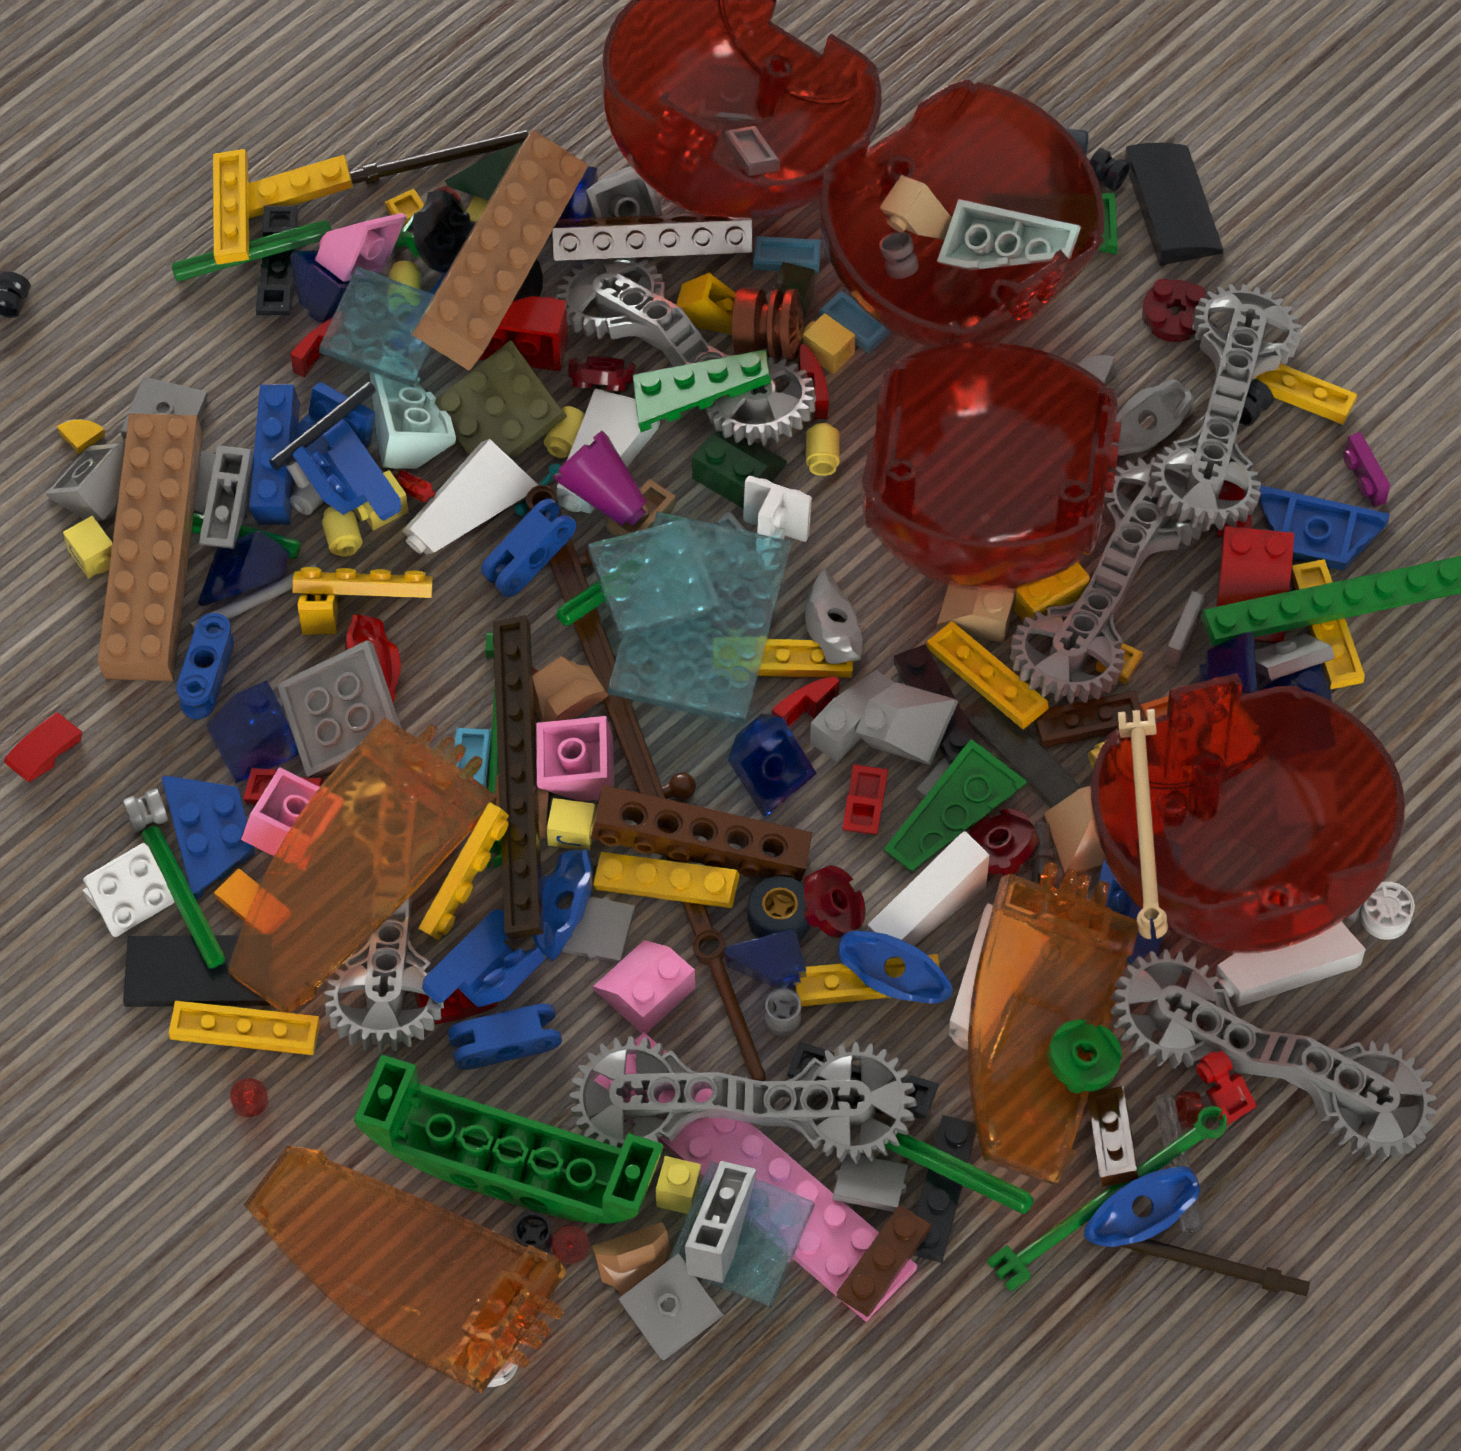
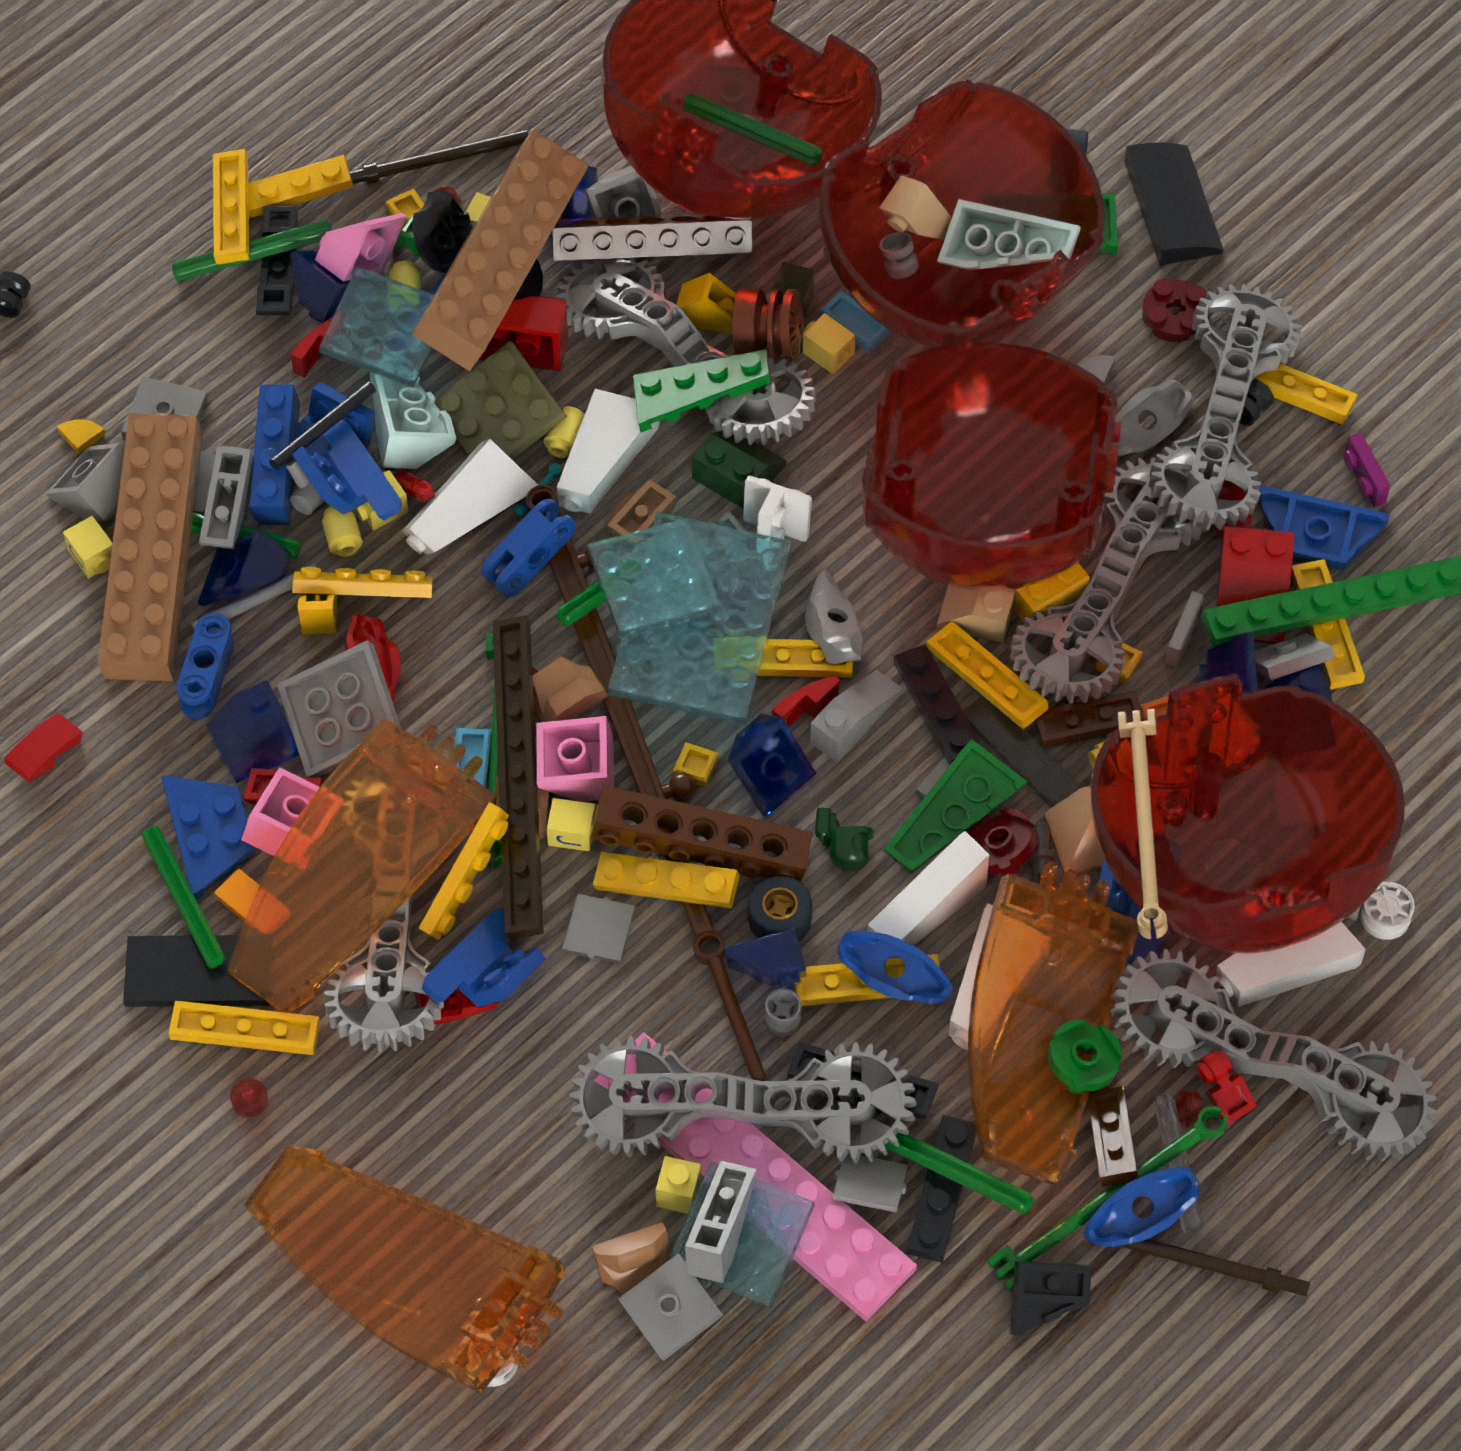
white bracket [82,843,175,937] -> none
light grey wheel [123,788,168,833] -> none
green slope [354,1054,664,1224] -> none
dark green slope [445,143,522,200] -> none
blue piece [447,1003,562,1070] -> none
black wheel [514,1212,553,1261] -> none
blue piece [532,849,593,961] -> none
clear red tile [551,1225,589,1264] -> none
magenta cone [553,430,647,526] -> none
dark red plate [568,356,636,391] -> none
bright pink slope [593,940,695,1034] -> none
light grey tile [724,126,780,176] -> none
medium azure tile [753,236,821,273] -> none
red slope [798,344,829,419] -> none
dark red plate [804,865,866,938] -> none
light yellow brick [806,423,840,476] -> none
reddish brown plate [837,1205,931,1317] -> none
red slope [842,764,888,836] -> none
light grey slope [855,682,958,765] -> none
black wheel [1085,148,1130,192] -> none
none -> yellow tile [673,742,719,788]
none -> green axle [683,93,823,166]
none -> dark green piece [815,807,874,871]
none -> black wing [1010,1261,1092,1336]

